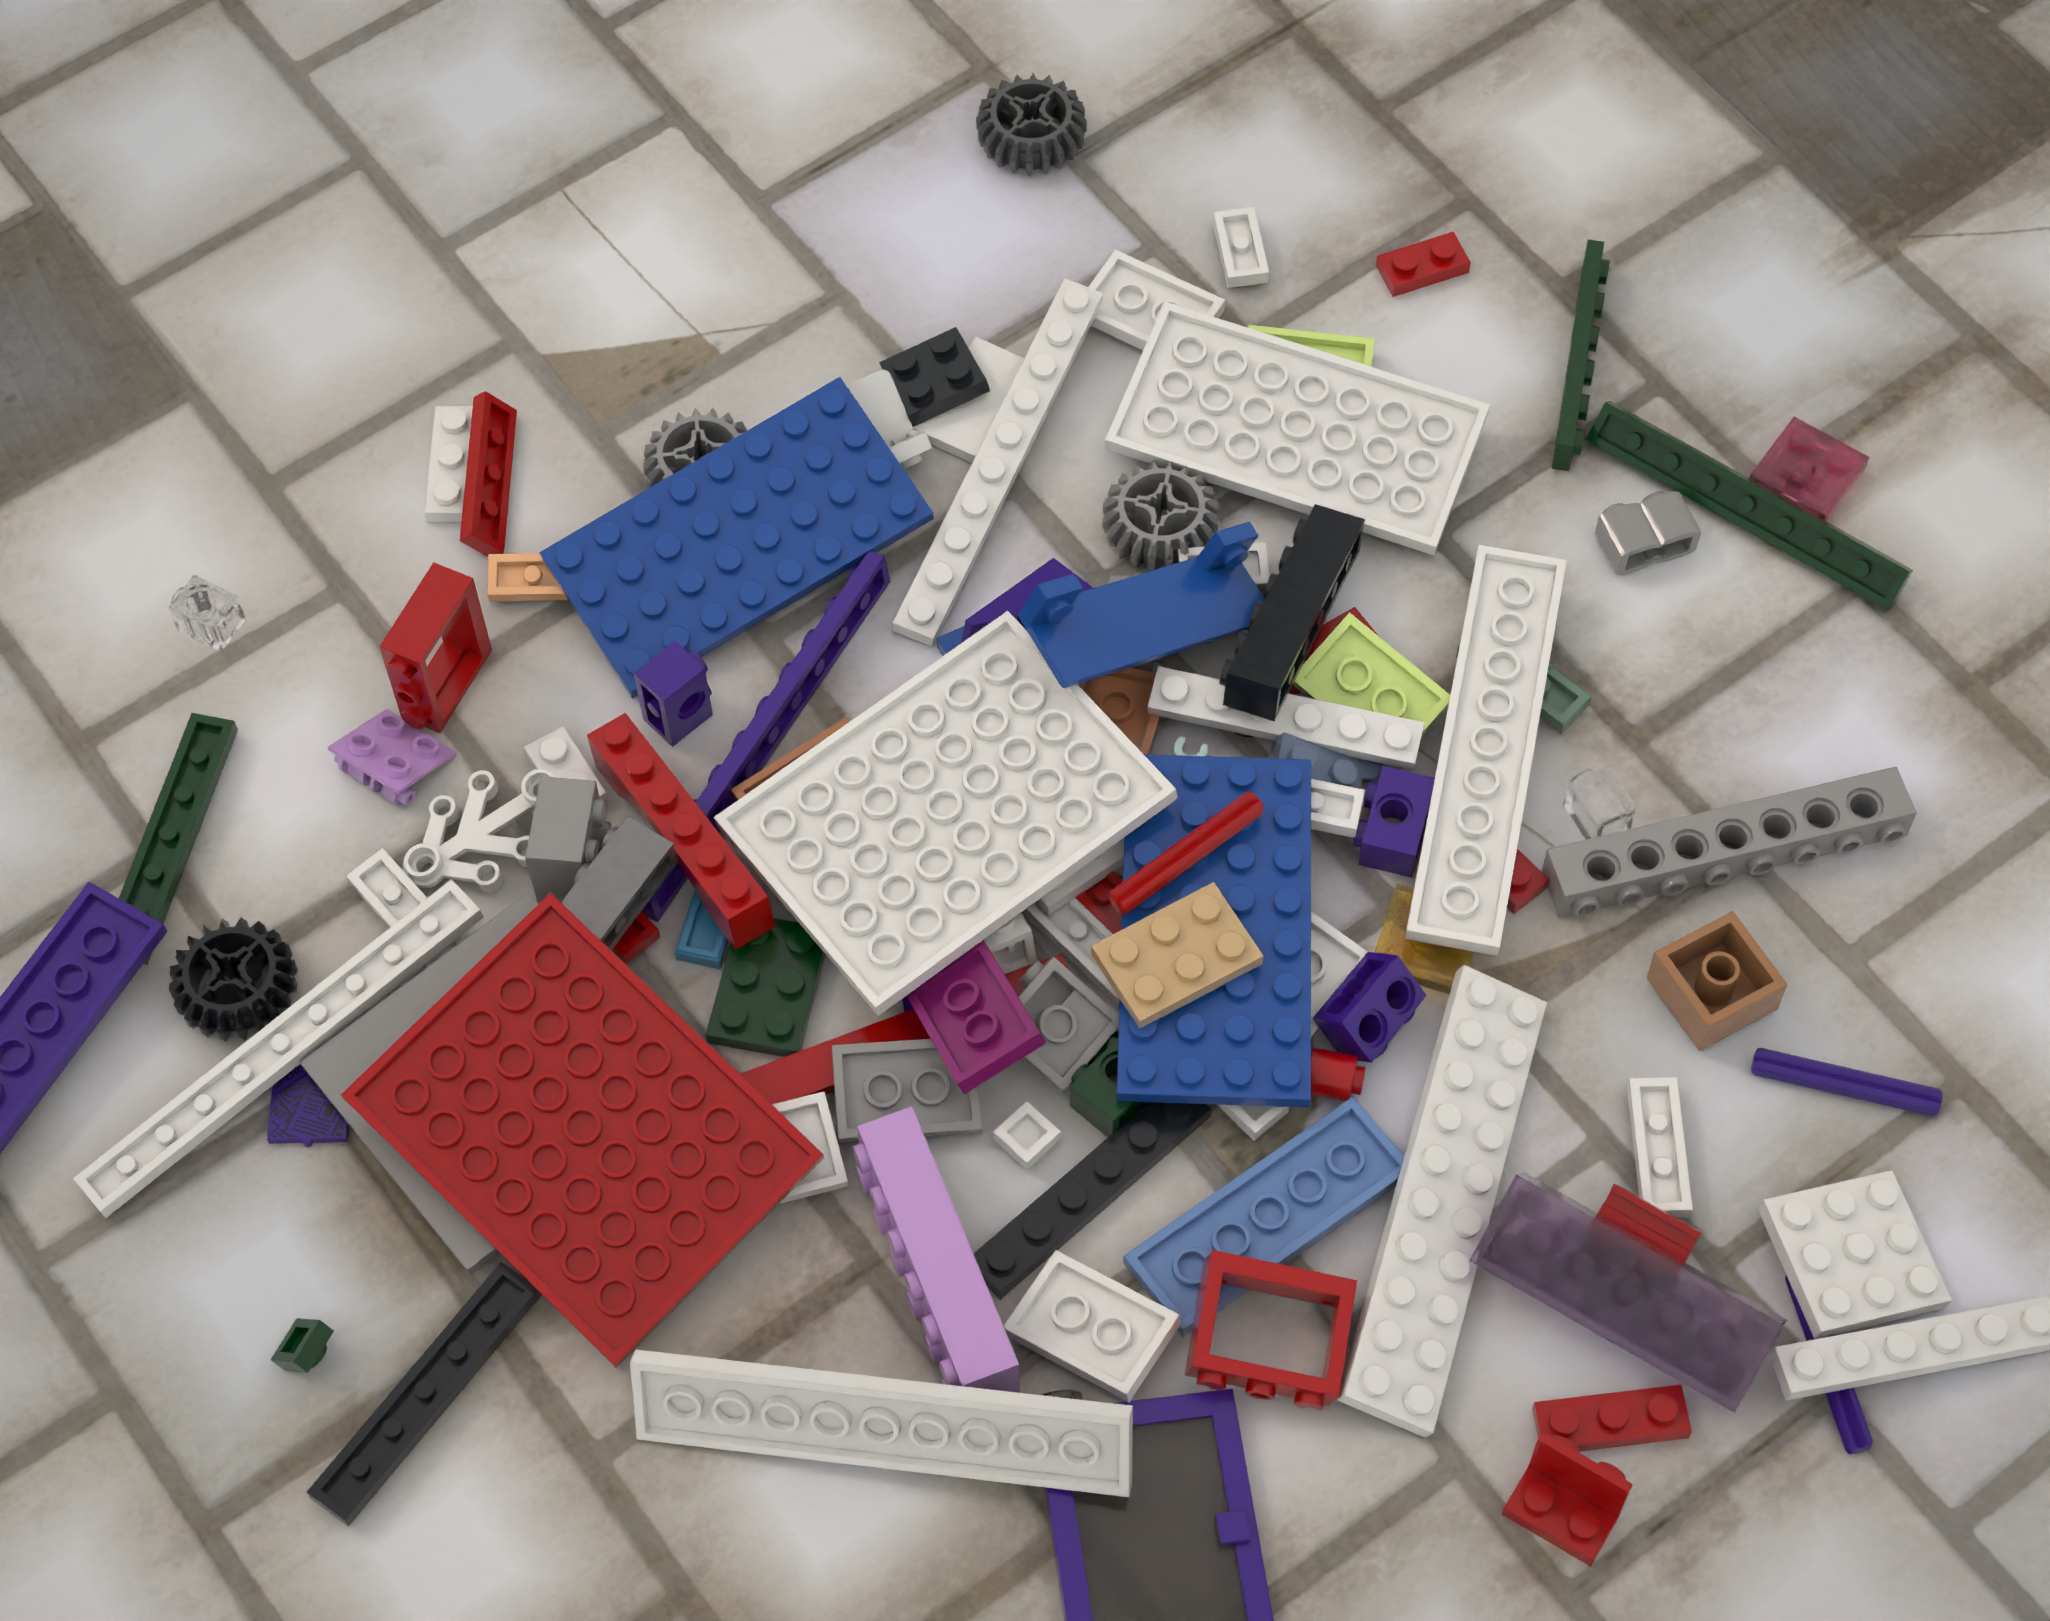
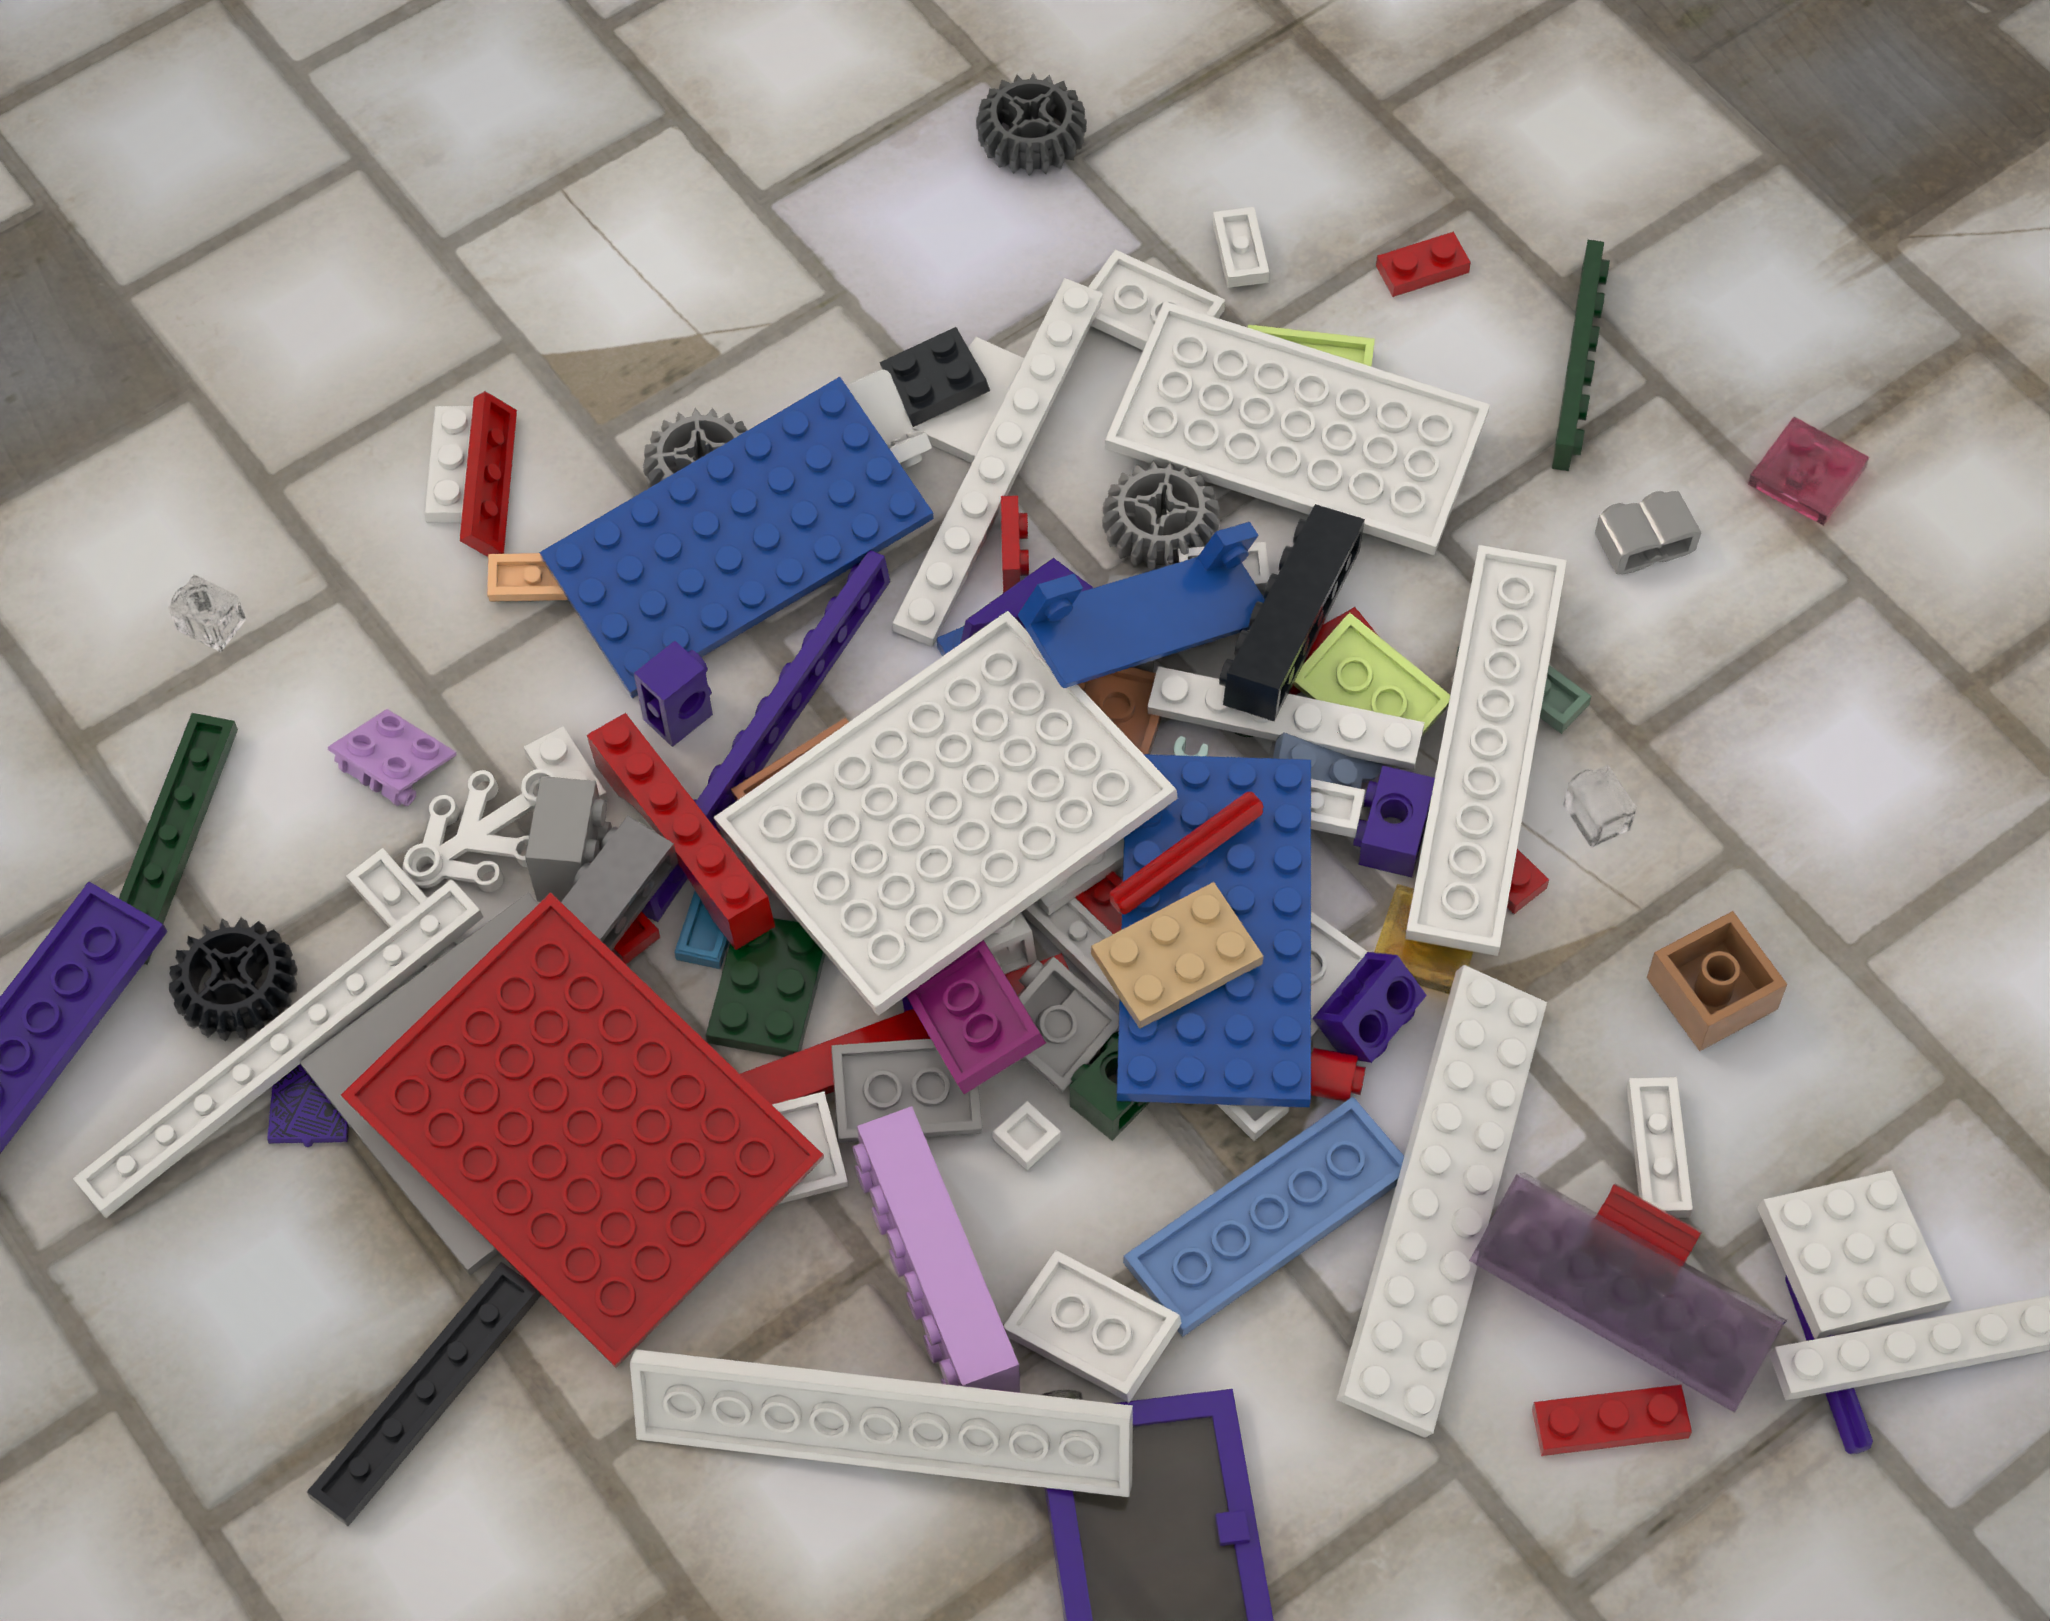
dark green plate [271,1318,334,1373] -> none
red window [379,562,492,733] -> none
black plate [974,1102,1211,1300] -> none
red window [1184,1250,1357,1410] -> none
red bracket [1502,1432,1633,1567] -> none
light grey brick [1542,766,1917,918] -> none
dark green plate [1585,401,1913,610] -> none
dark purple axle [1751,1048,1942,1116] -> none
none -> red plate [1001,496,1029,593]

